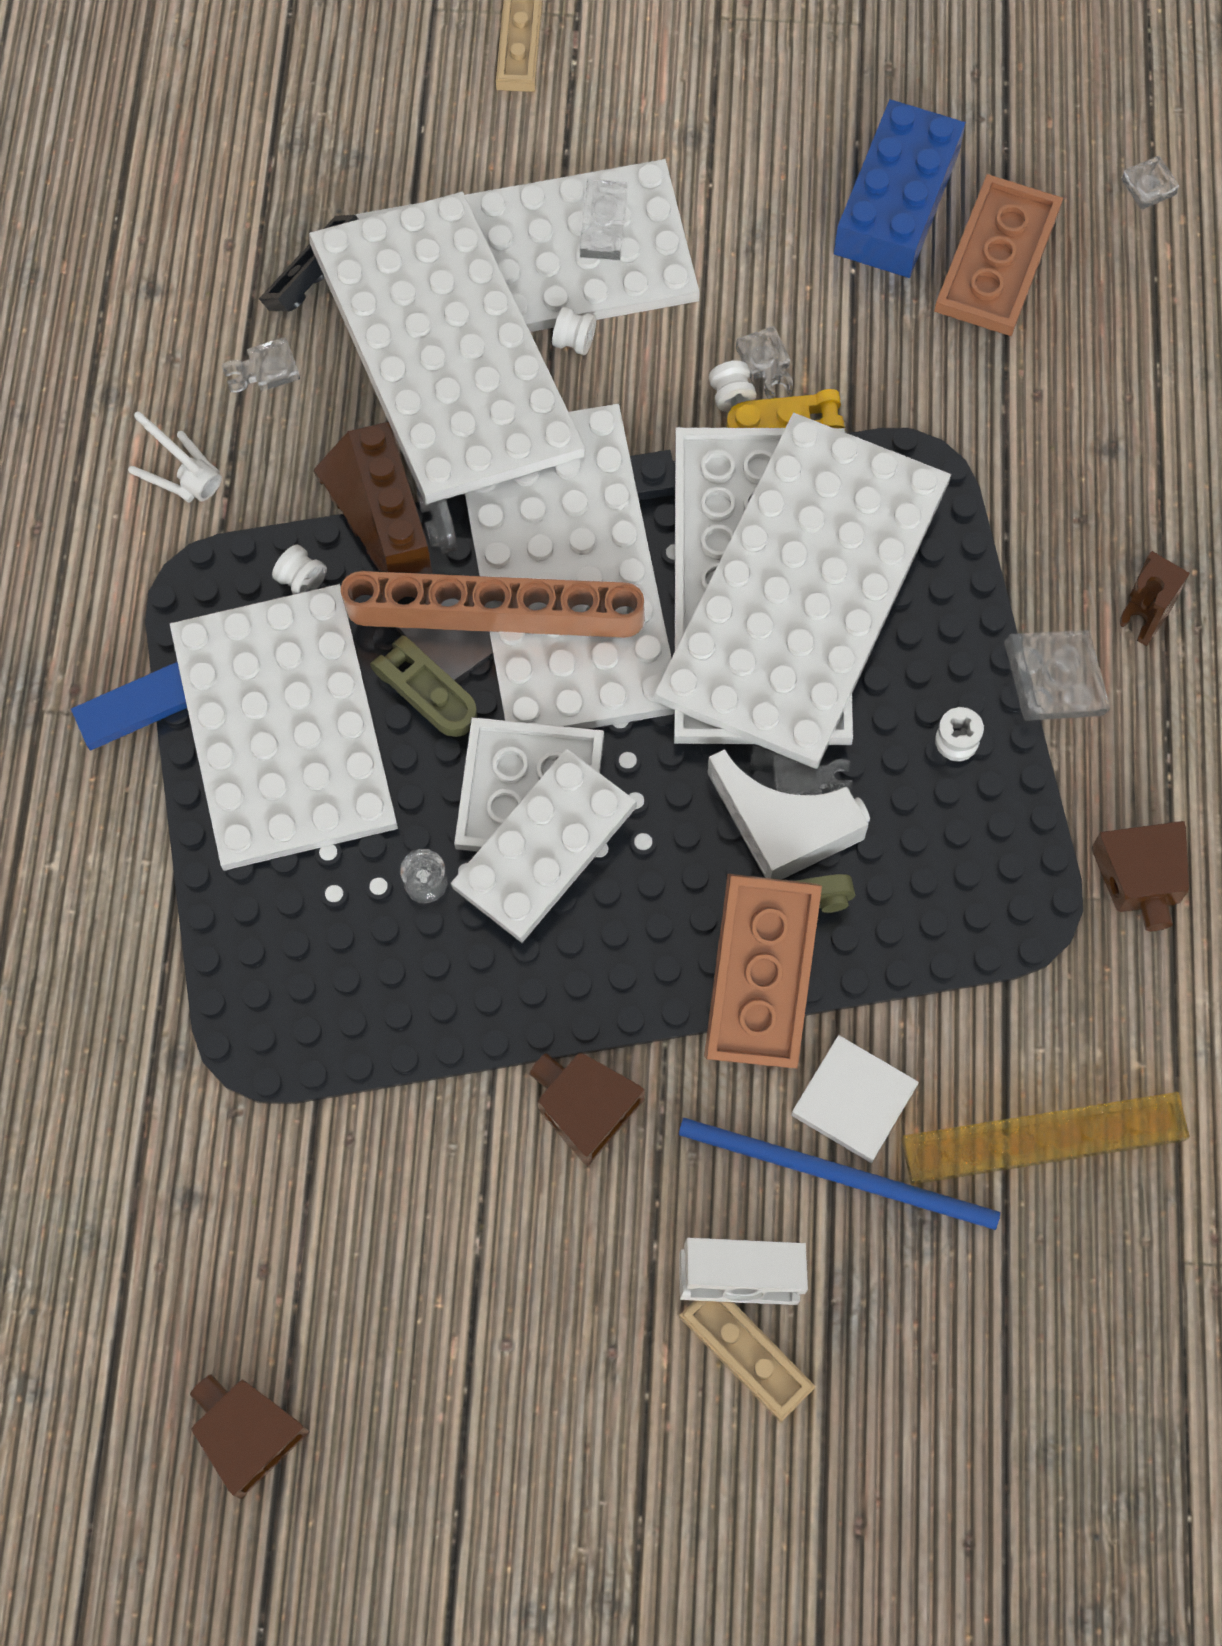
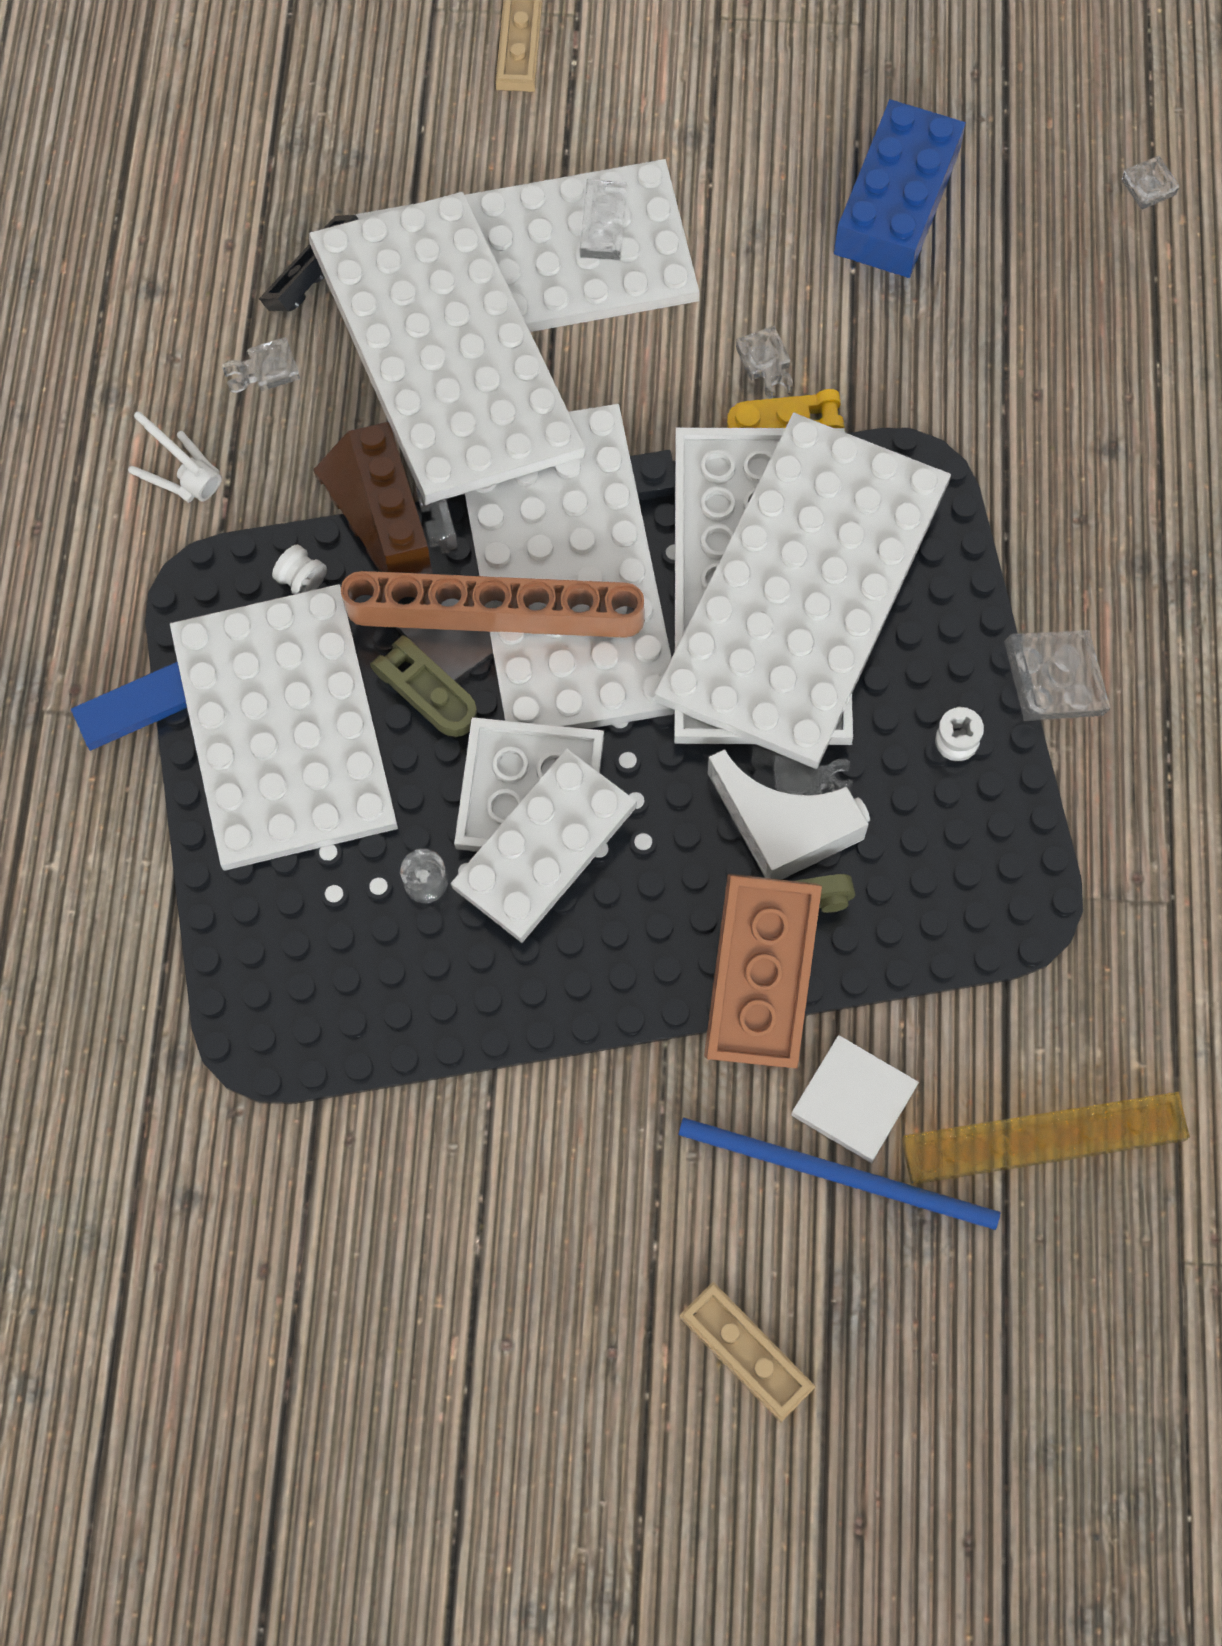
reddish brown torso [190,1374,310,1499] -> none
reddish brown torso [529,1053,645,1167] -> none
white wheel [552,307,596,355] -> none
white piece [679,1238,808,1305] -> none
white wheel [709,361,757,412] -> none
nougat plate [934,174,1063,337] -> none
reddish brown torso [1092,821,1189,932] -> none
reddish brown hinge [1120,551,1190,646] -> none

